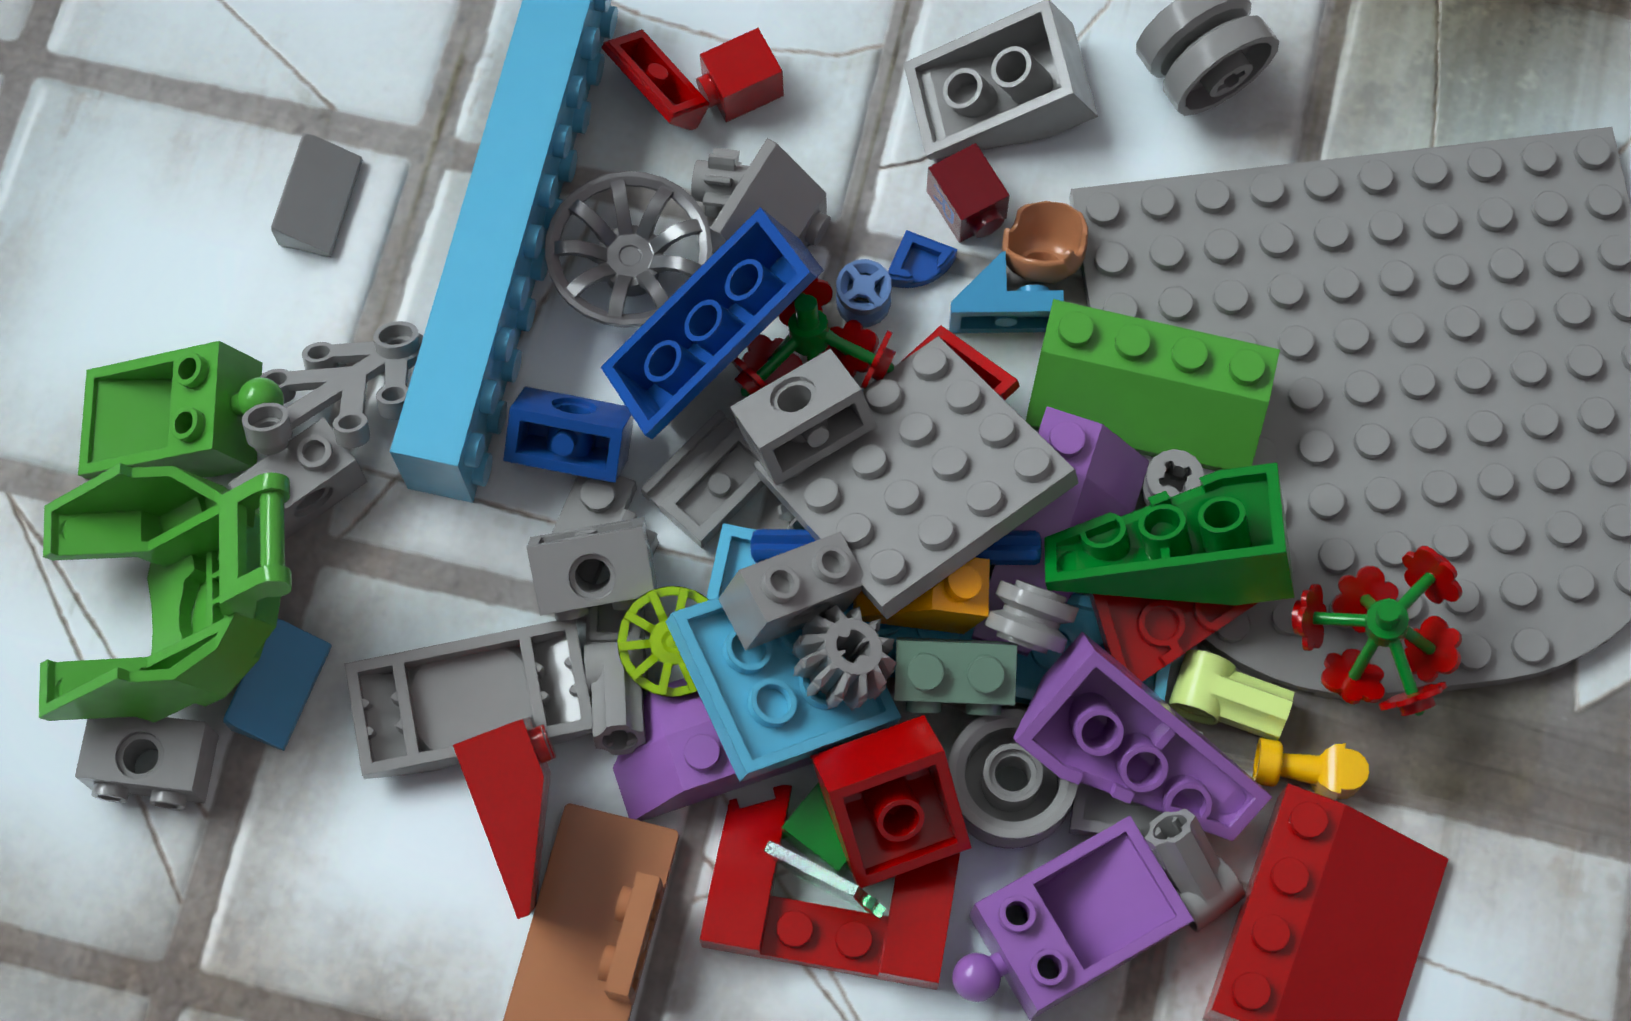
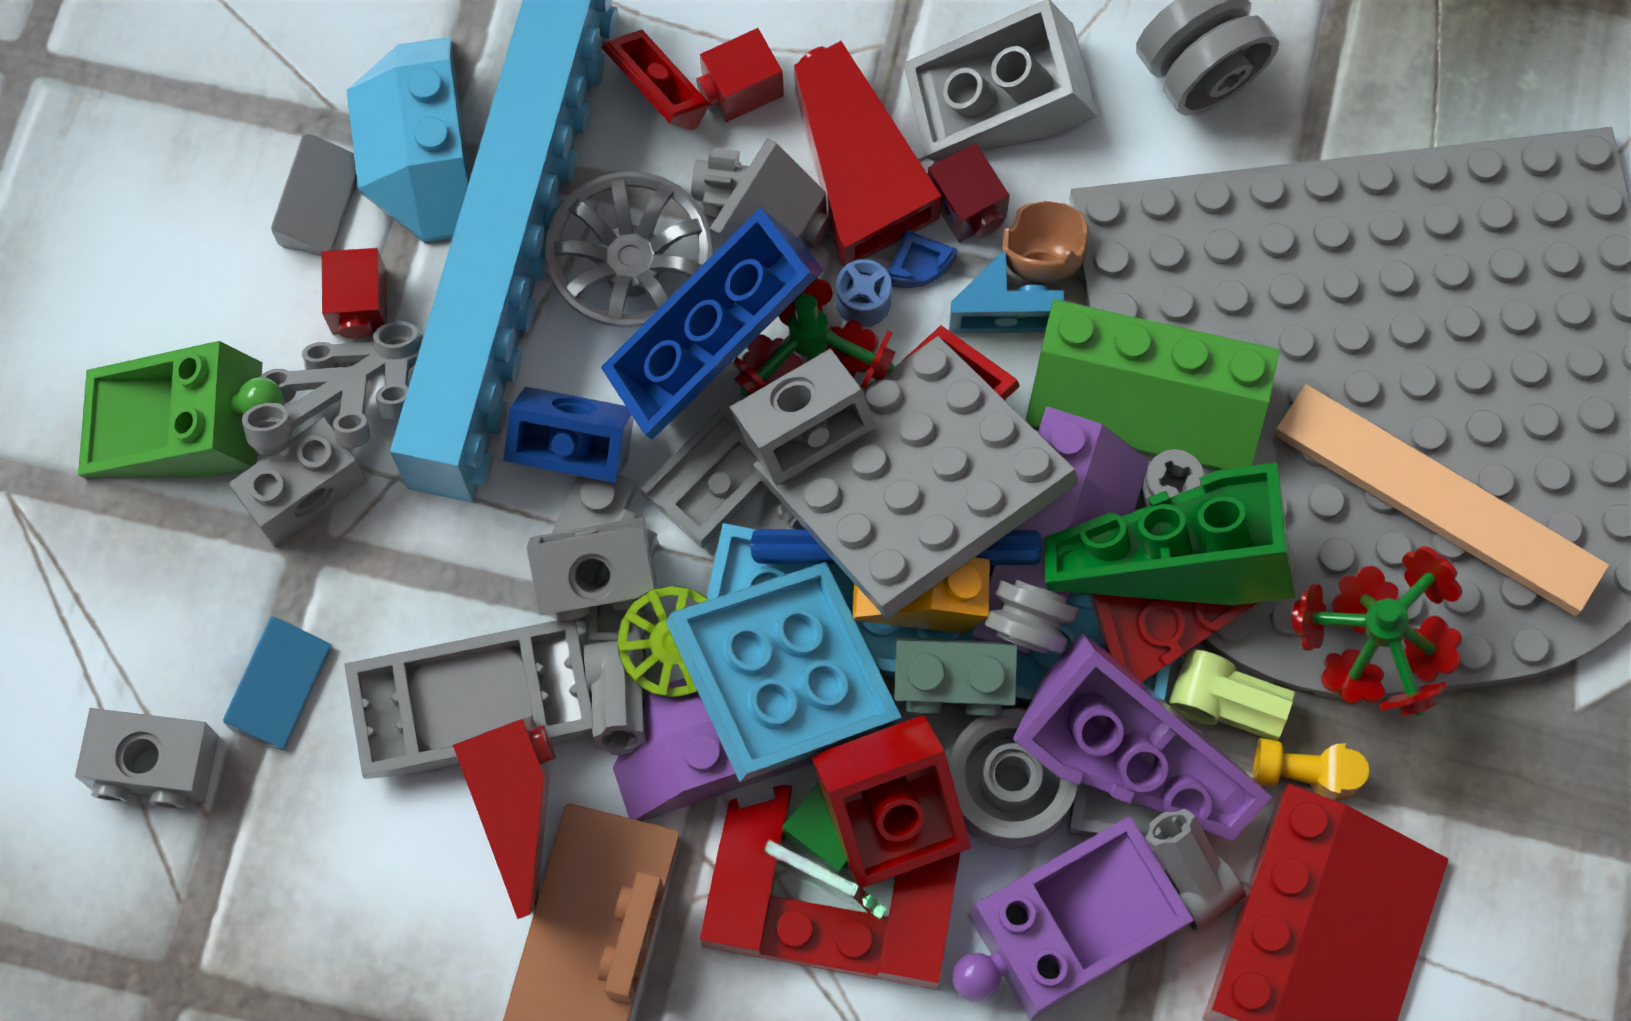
bright green piece [38,463,292,723] -> none
light grey brick [718,531,864,651] -> none
light grey gear [791,605,897,710] -> none
none -> red brick [321,248,387,339]
none -> medium azure wedge [346,37,470,243]
none -> red slope [794,41,942,267]
none -> light nougat tile [1274,384,1609,617]

